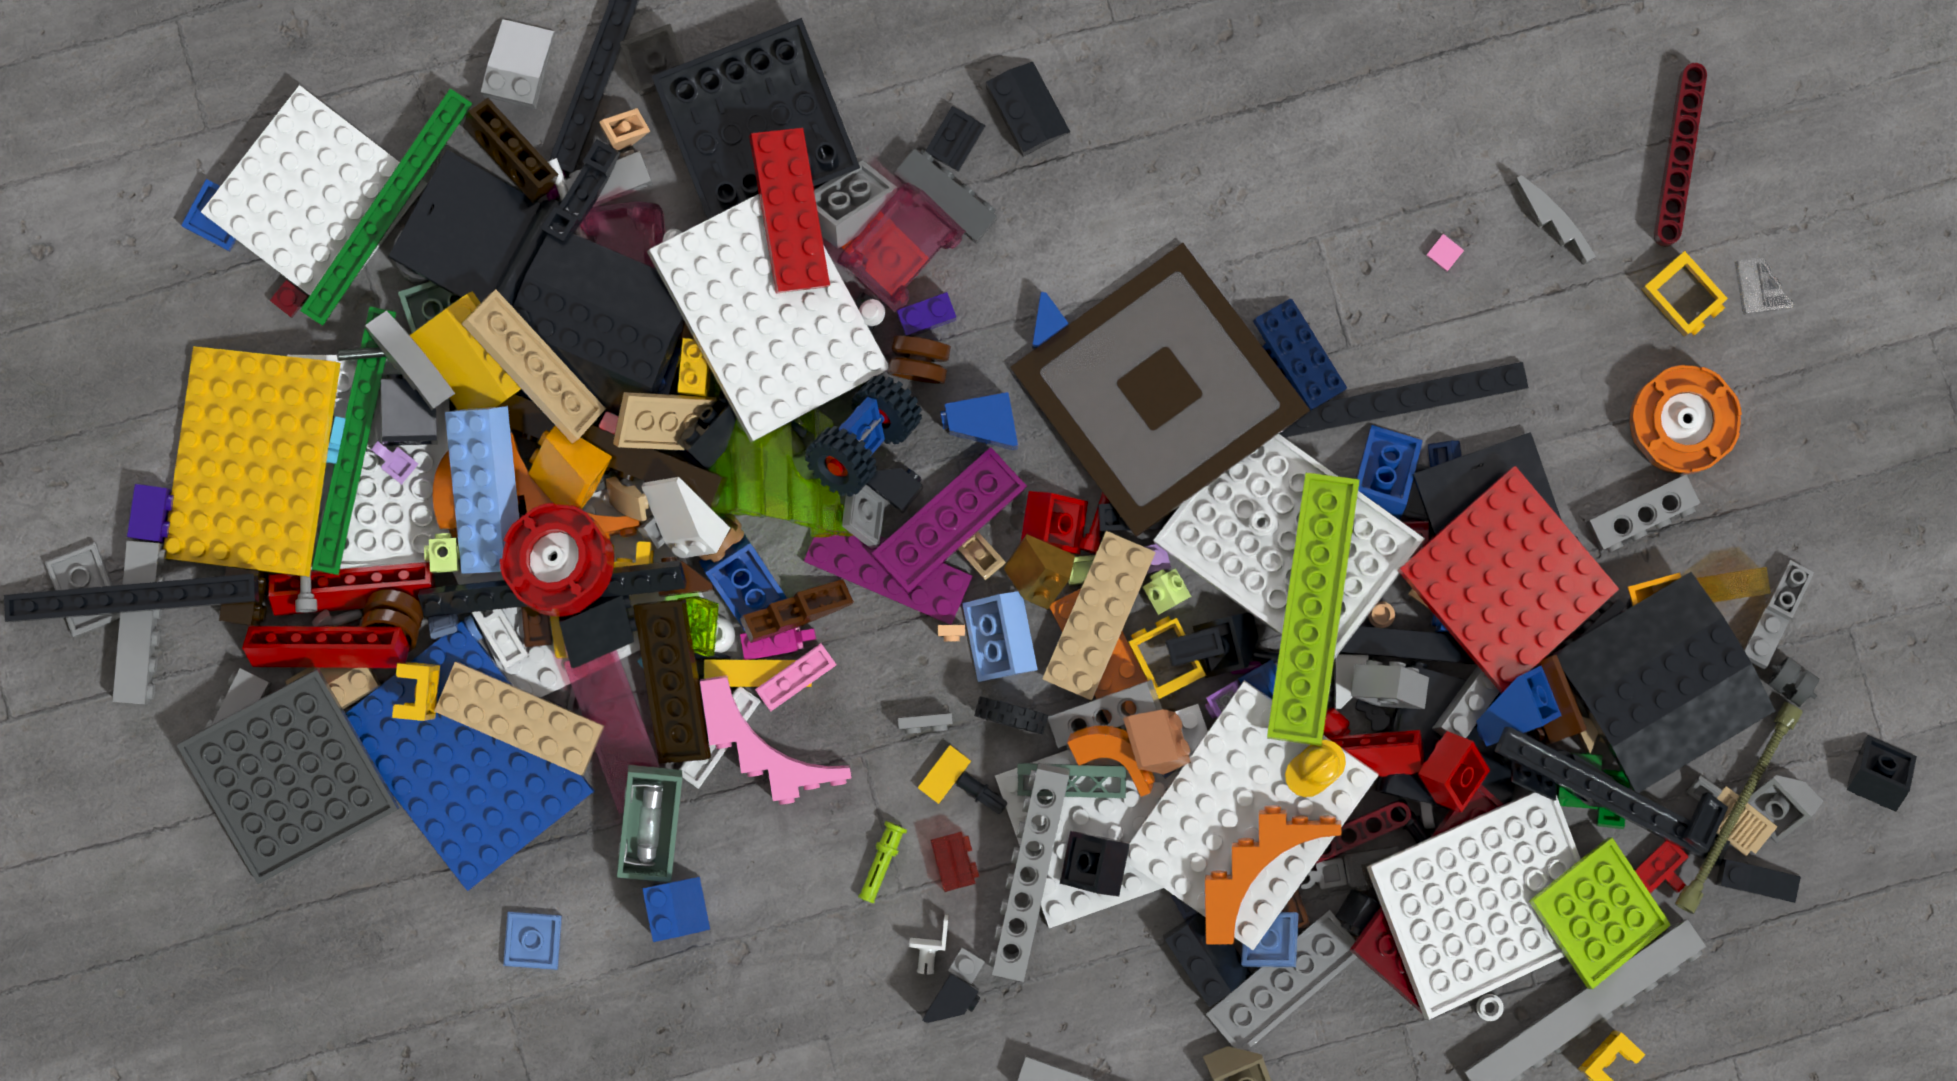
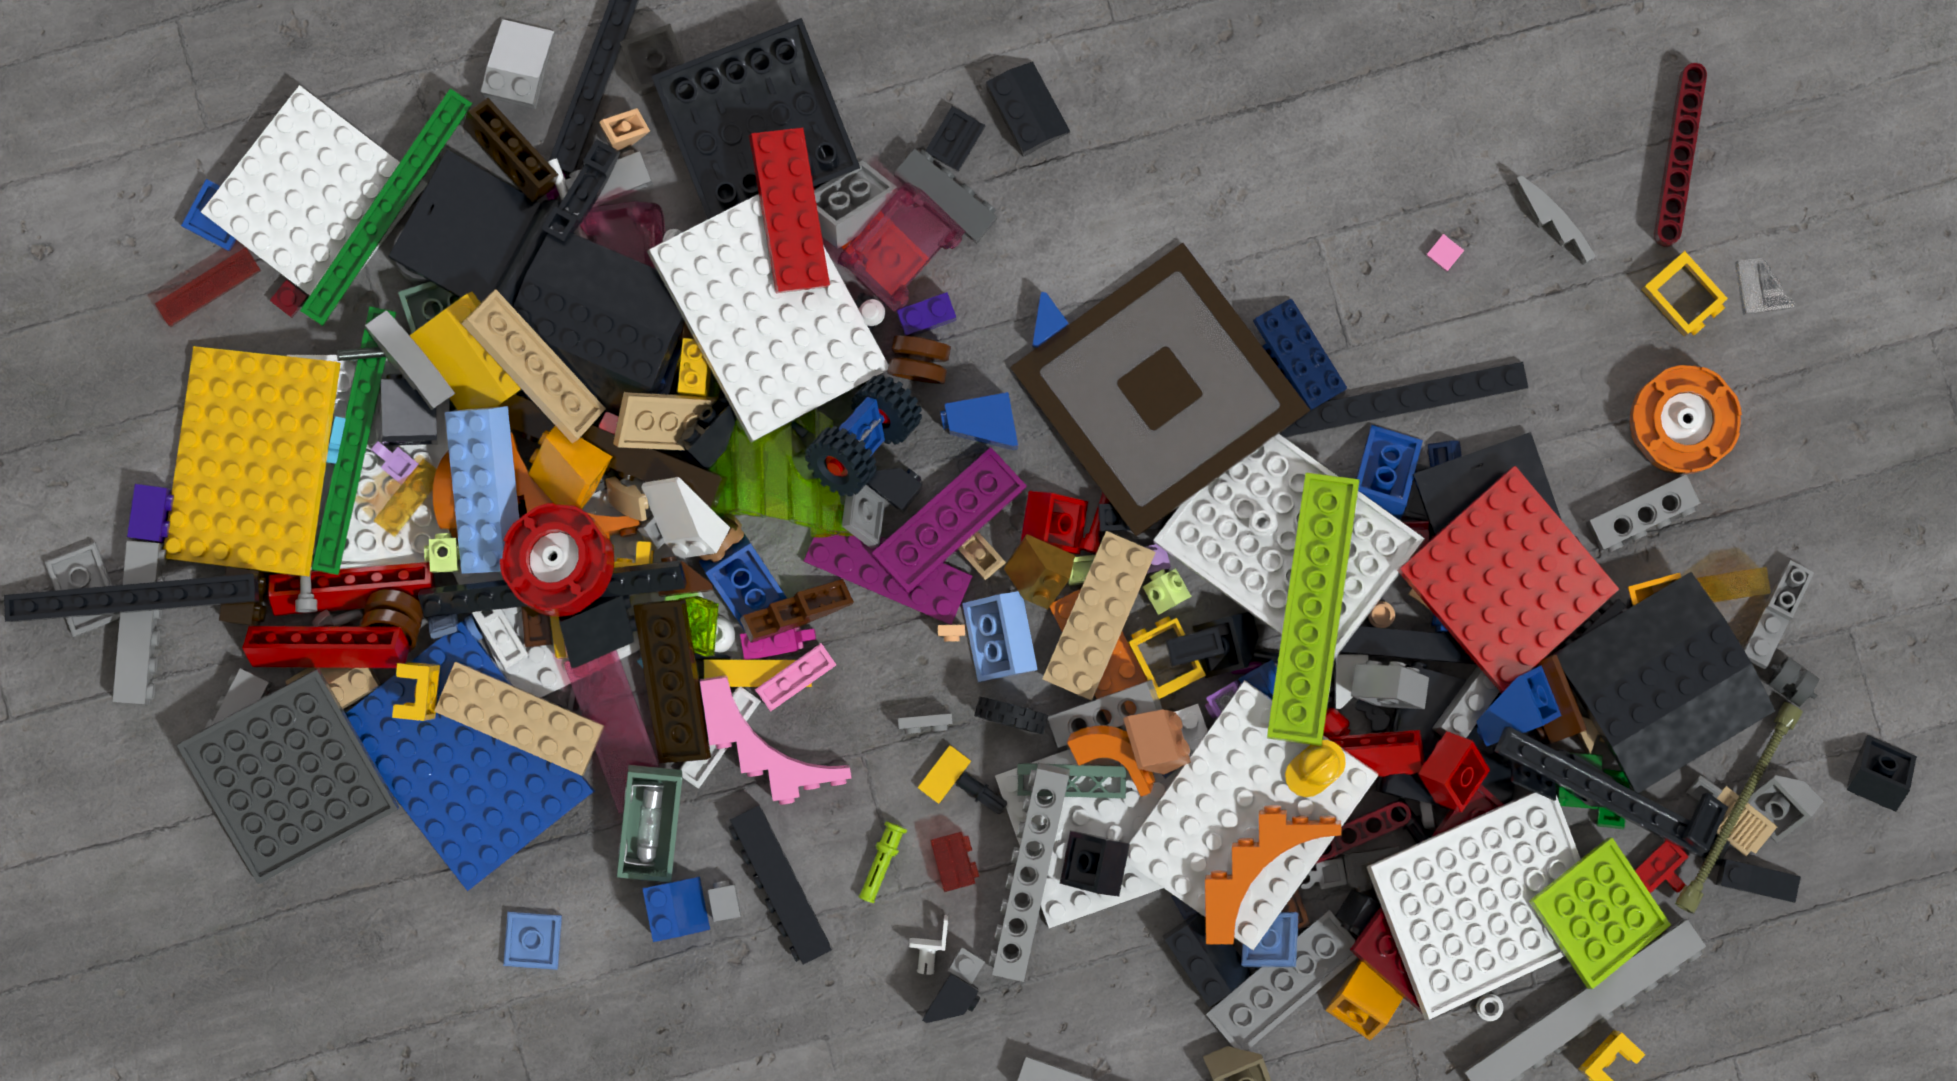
none -> clear red plate [155,247,261,327]
none -> clear yellow slope [373,459,437,539]
none -> light grey brick [708,880,742,922]
none -> black brick [728,805,833,965]
none -> light orange slope [1325,959,1403,1041]

